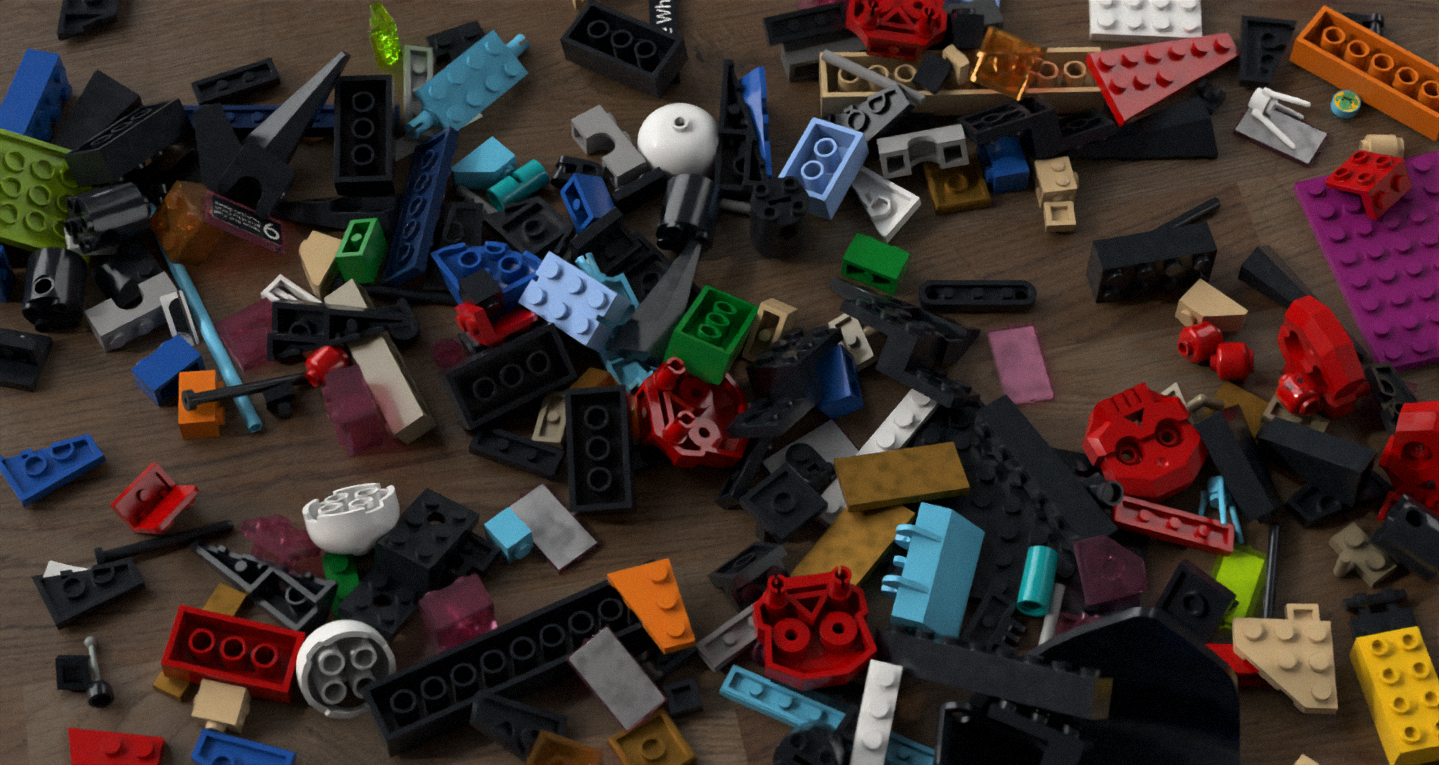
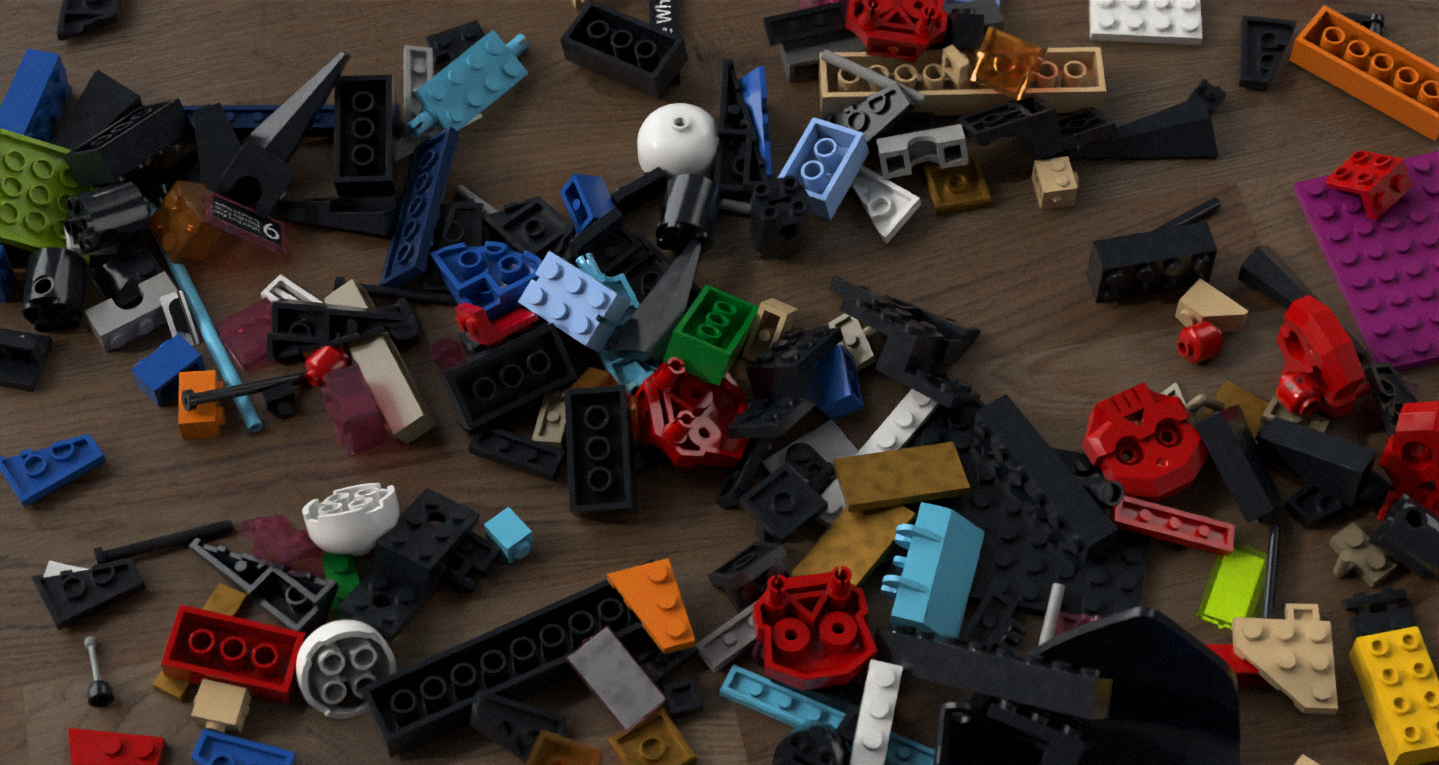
black plate [55,655,92,690] -> none
red bracket [110,463,200,534] -> none
black plate [191,57,281,105] -> none
tan slope [299,230,342,302] -> none
green brick [335,218,388,284] -> none
clear neon green bracket [368,1,403,69] -> none
clear pink brick [419,573,497,654] -> none
medium azure slope [451,136,517,189] -> none
black brick [458,268,505,318] -> none
teal pin [486,159,549,211] -> none
flat silver piece [503,482,600,575] -> none
black plate [550,156,604,189] -> none
light grey arch [571,104,647,191] -> none
green brick [841,233,910,296] -> none
black slope [912,52,953,95] -> none
black plate [918,280,1037,311] -> none
blue brick [976,136,1030,194] -> none
clear pink piece [986,323,1056,405] -> none
teal pin [1016,546,1059,617] -> none
tan plate [1043,201,1076,232] -> none
clear pink plate [1073,535,1150,605] -> none
red wing [1085,32,1240,127] -> none
black bracket [1154,559,1240,644] -> none
medium azure plant [1197,476,1244,544] -> none
red head [1210,342,1254,381] -> none
flat silver piece [1232,107,1329,169] -> none
white plant [1248,87,1311,150] -> none
tile [1331,90,1361,119] -> none
tan brick [1359,134,1404,158] -> none

